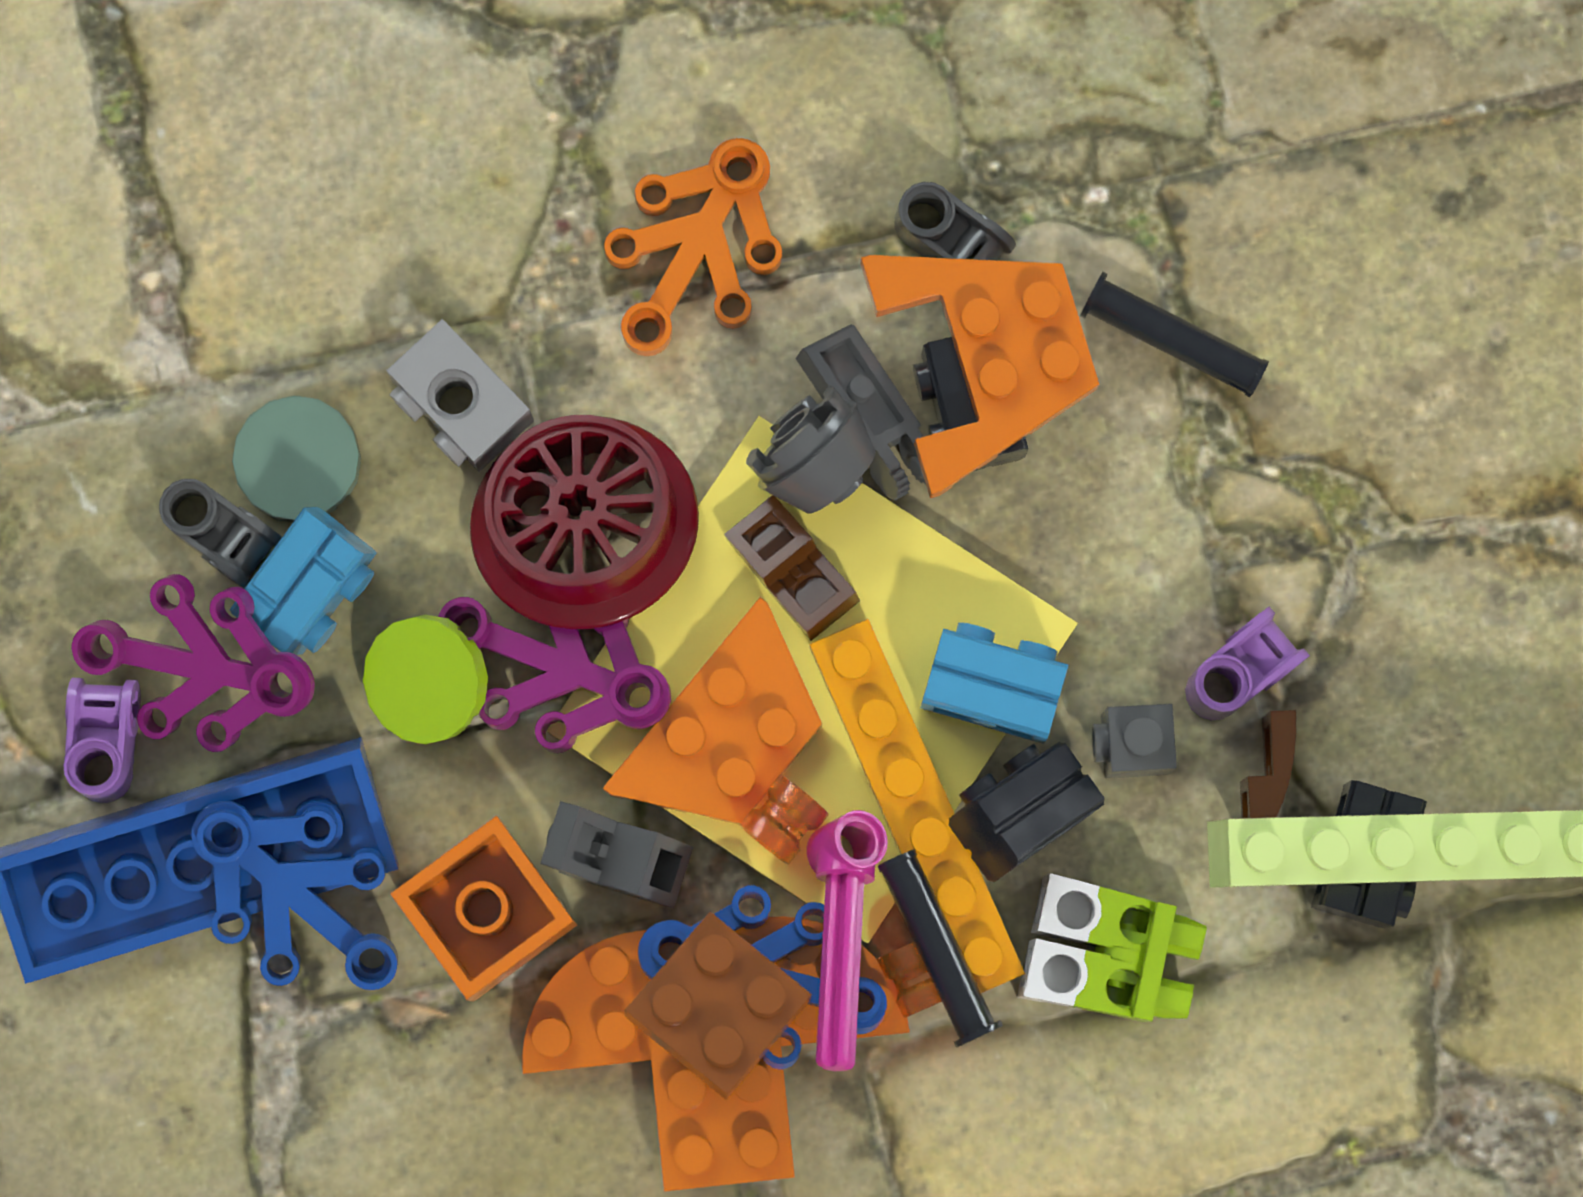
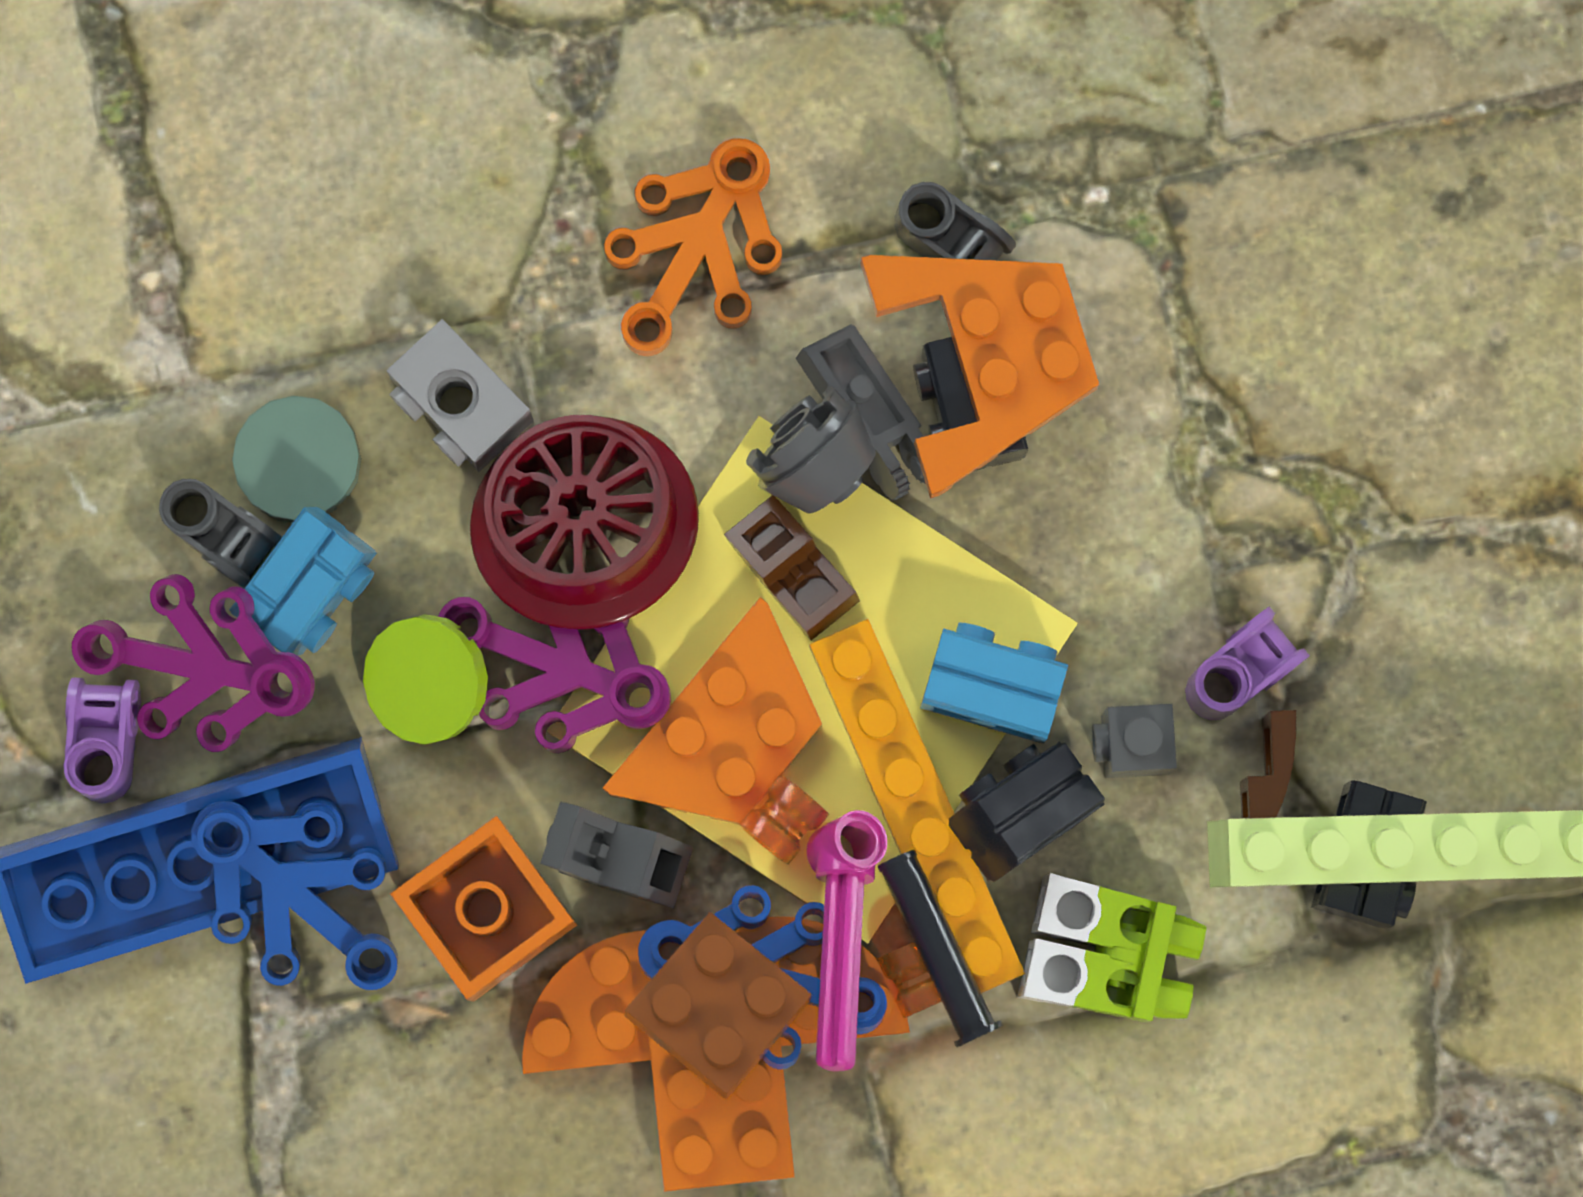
black pin [1080,271,1269,397] -> none

